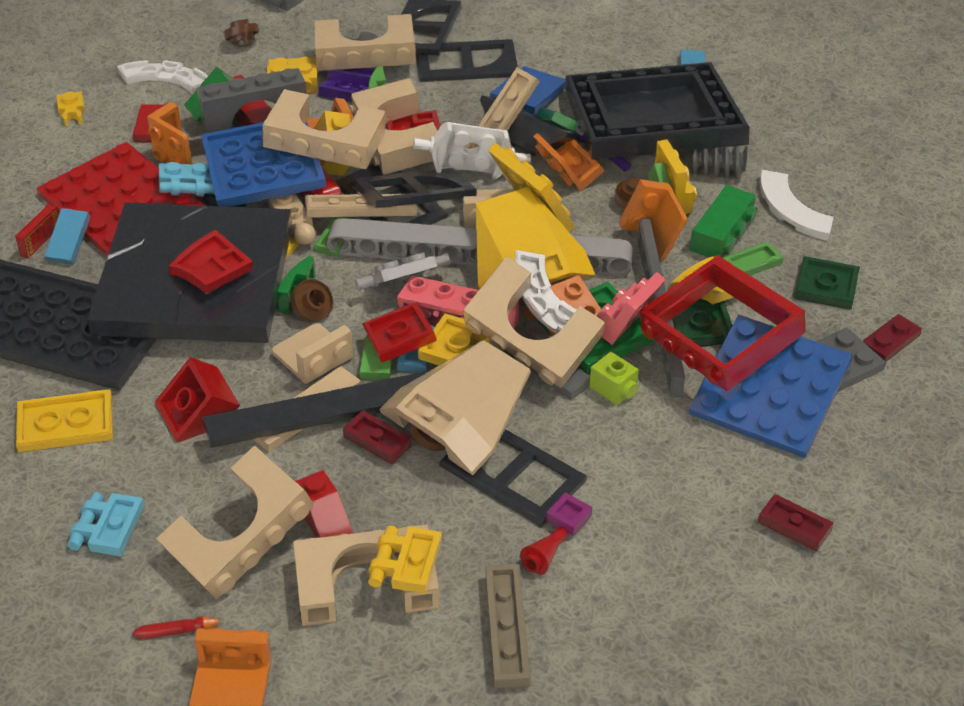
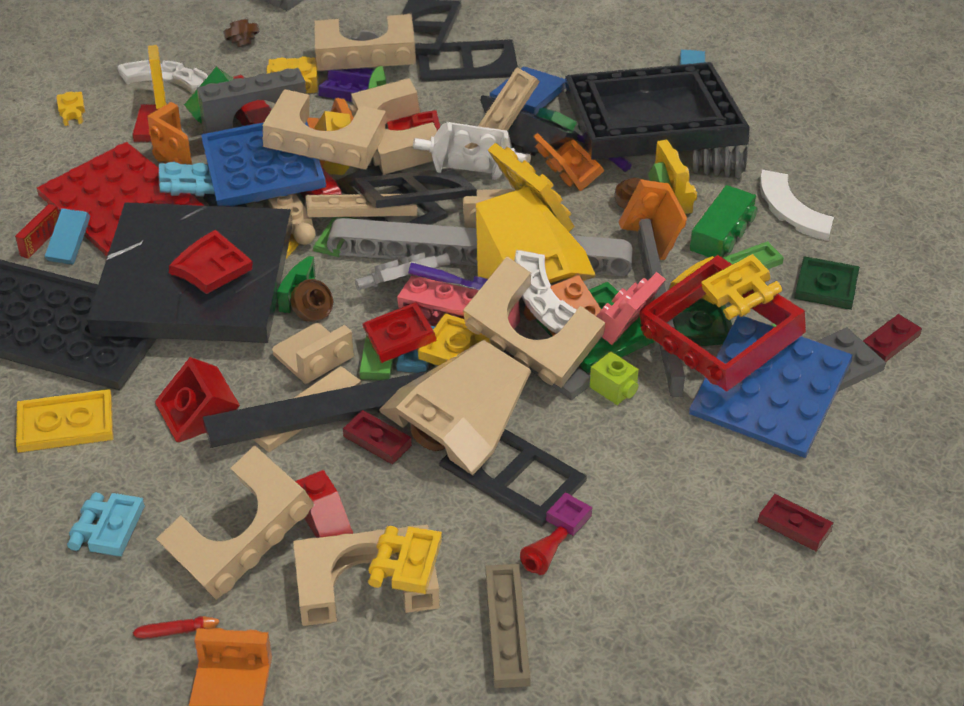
none -> yellow tile [148,45,166,109]
none -> dark purple piece [408,262,488,290]
none -> yellow plate [701,254,782,320]

